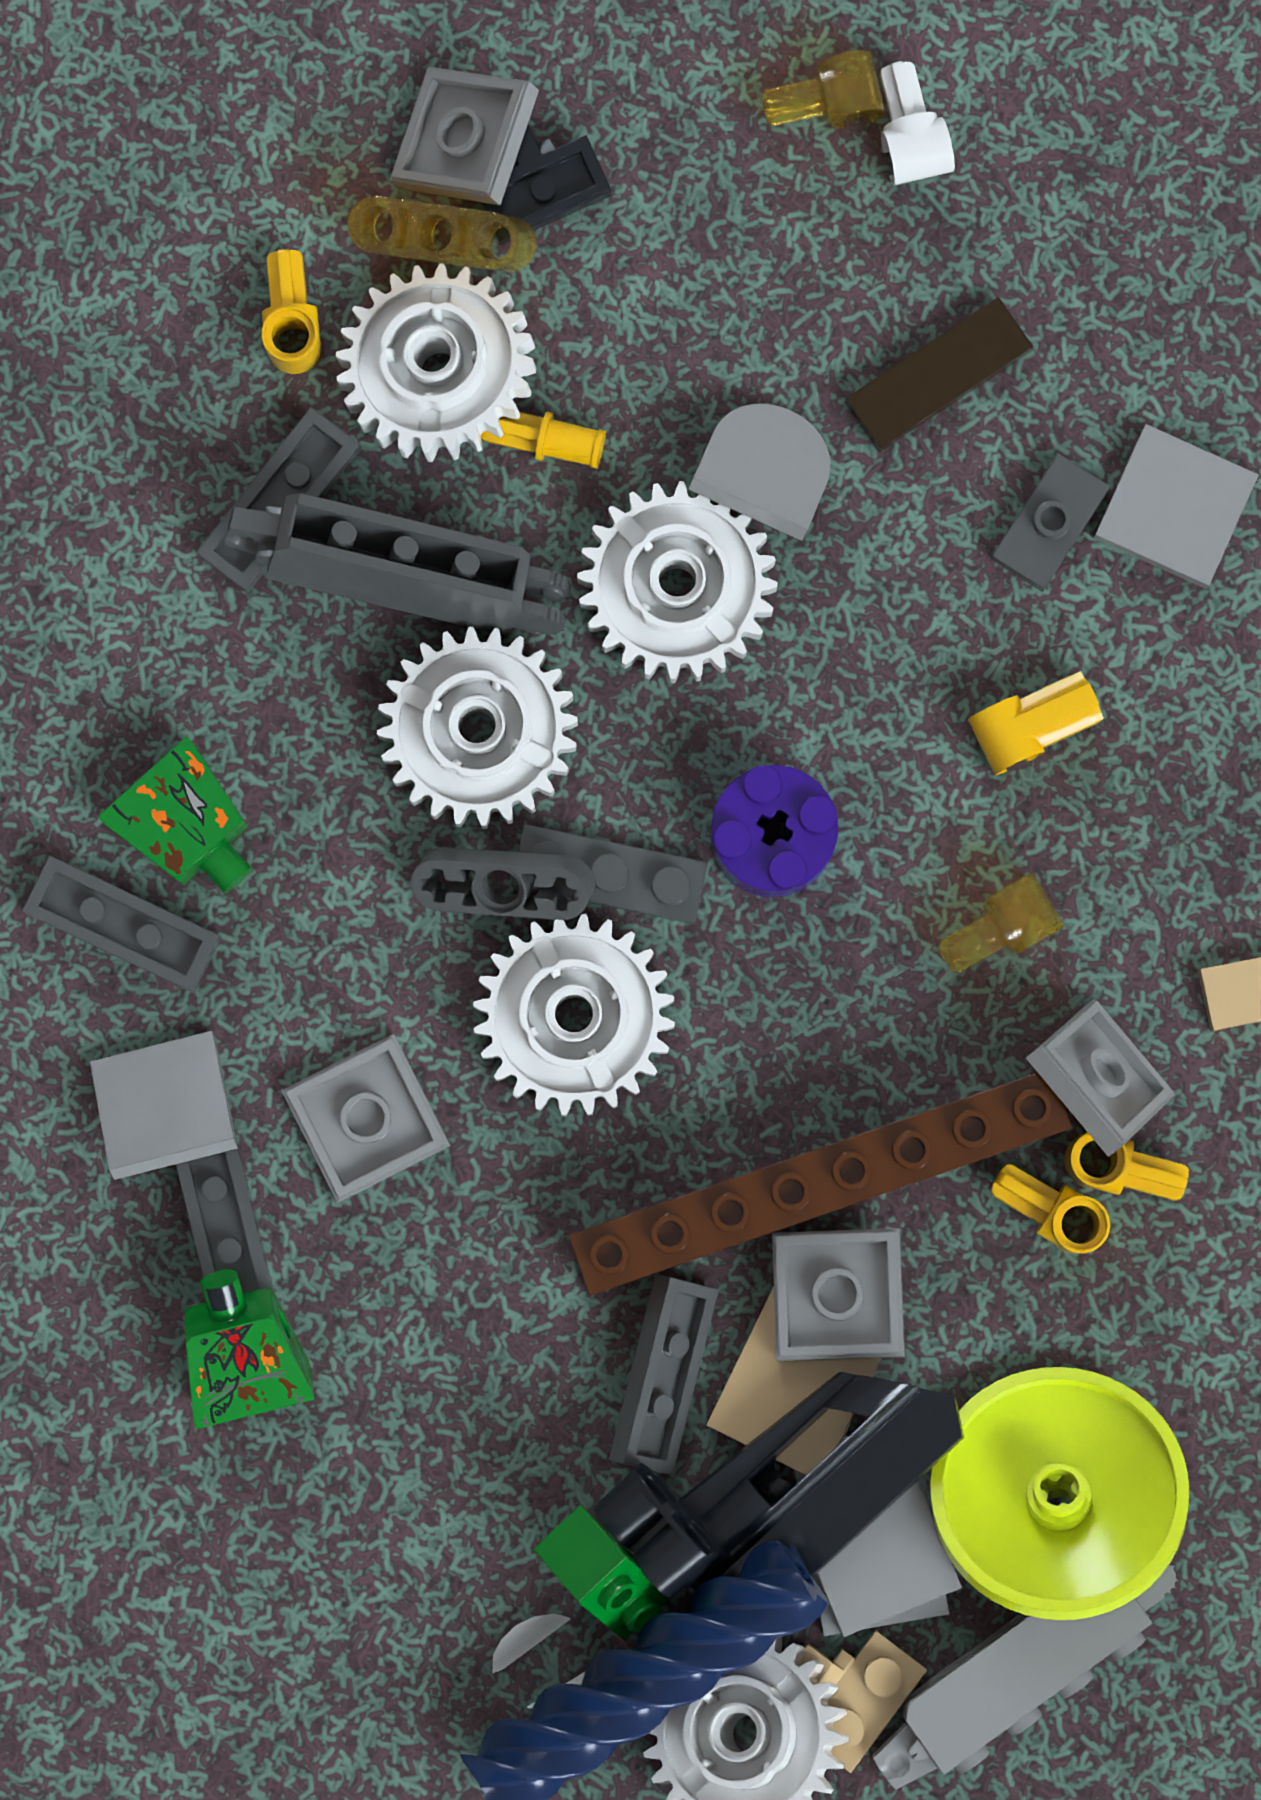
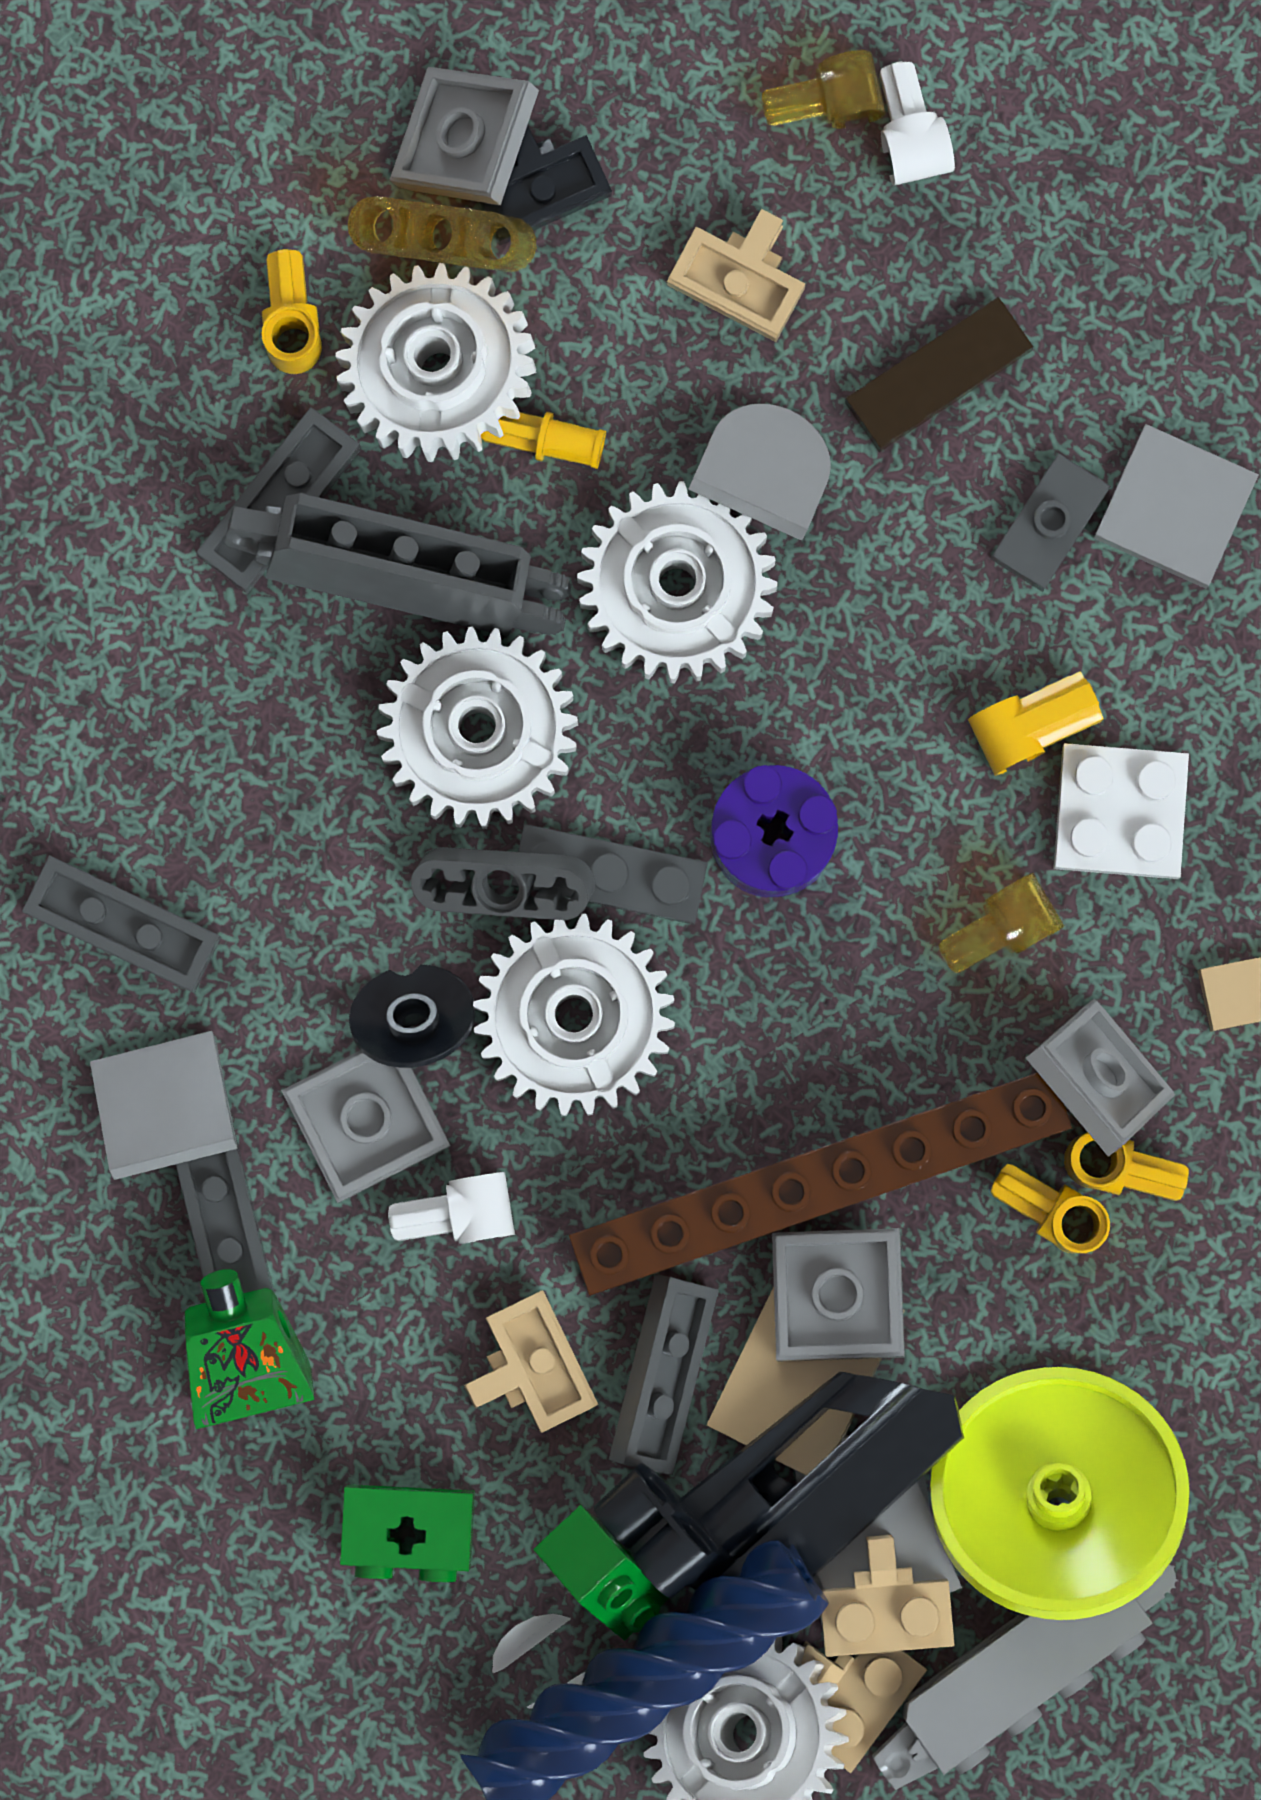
green torso [98,736,253,894] -> none
none -> green brick [340,1484,475,1582]
none -> black dish [349,964,475,1068]
none -> white axle [388,1172,515,1244]
none -> tan hinge [464,1290,598,1433]
none -> tan hinge [667,209,805,342]
none -> tan hinge [821,1535,955,1657]
none -> white plate [1053,743,1189,879]

